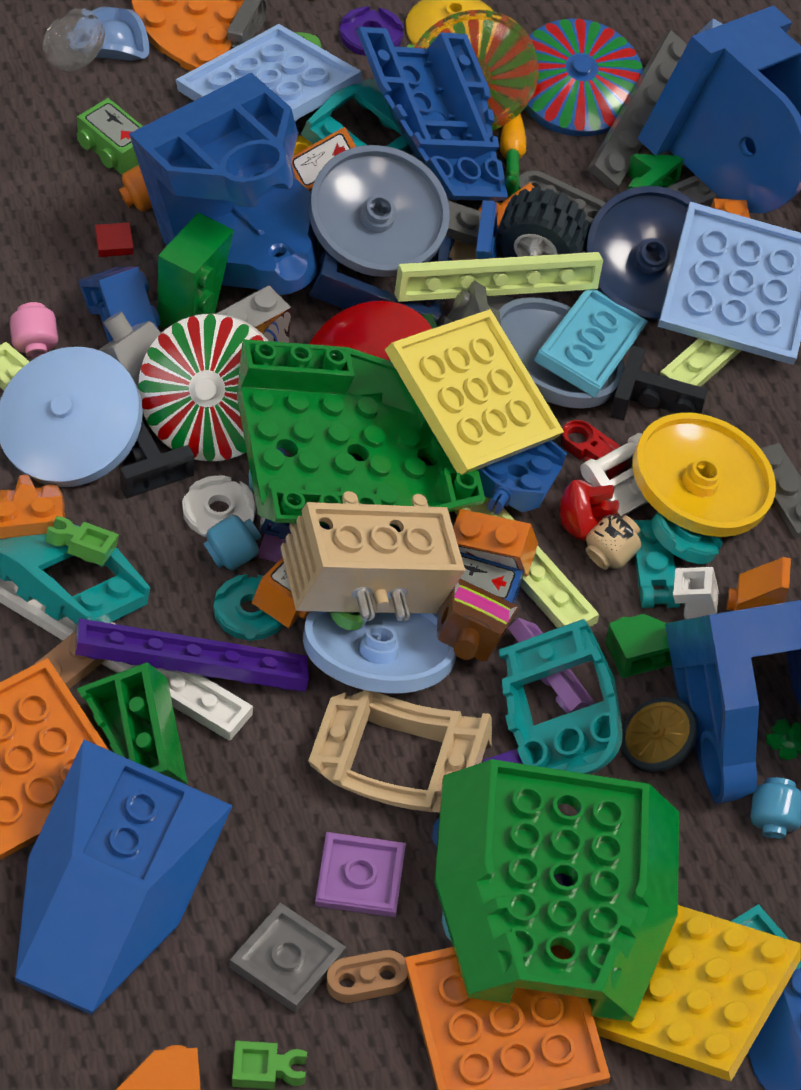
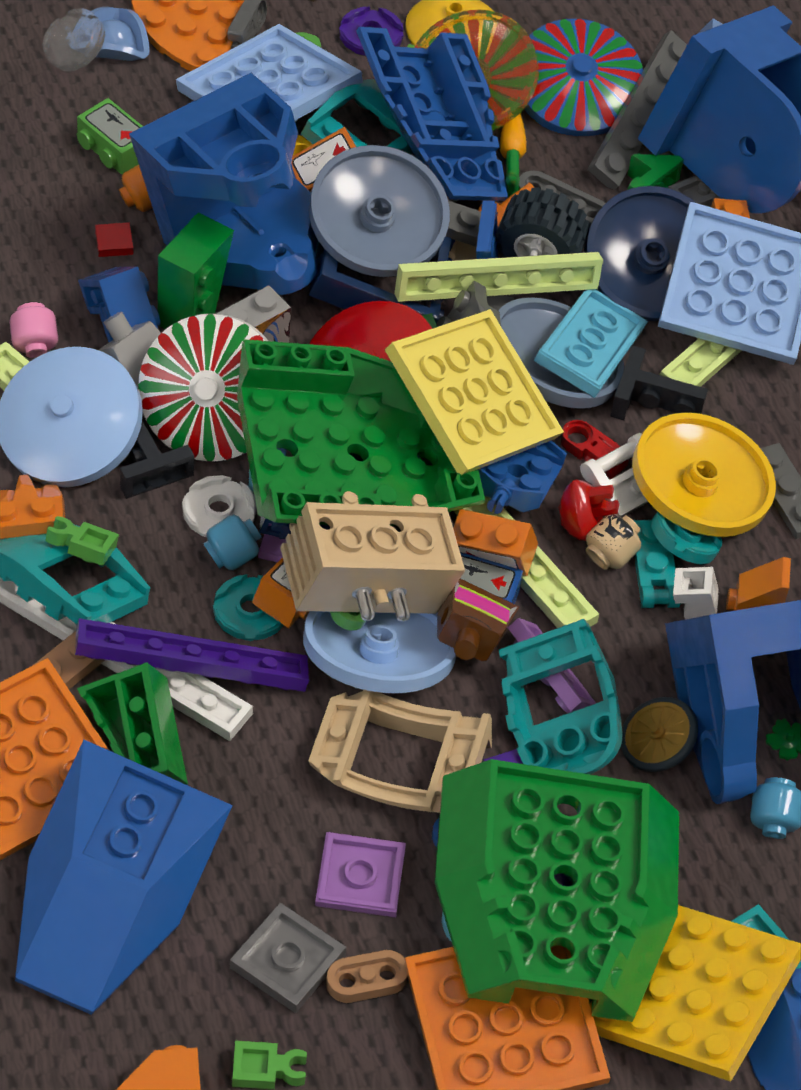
green slope [605,614,672,678] -> none

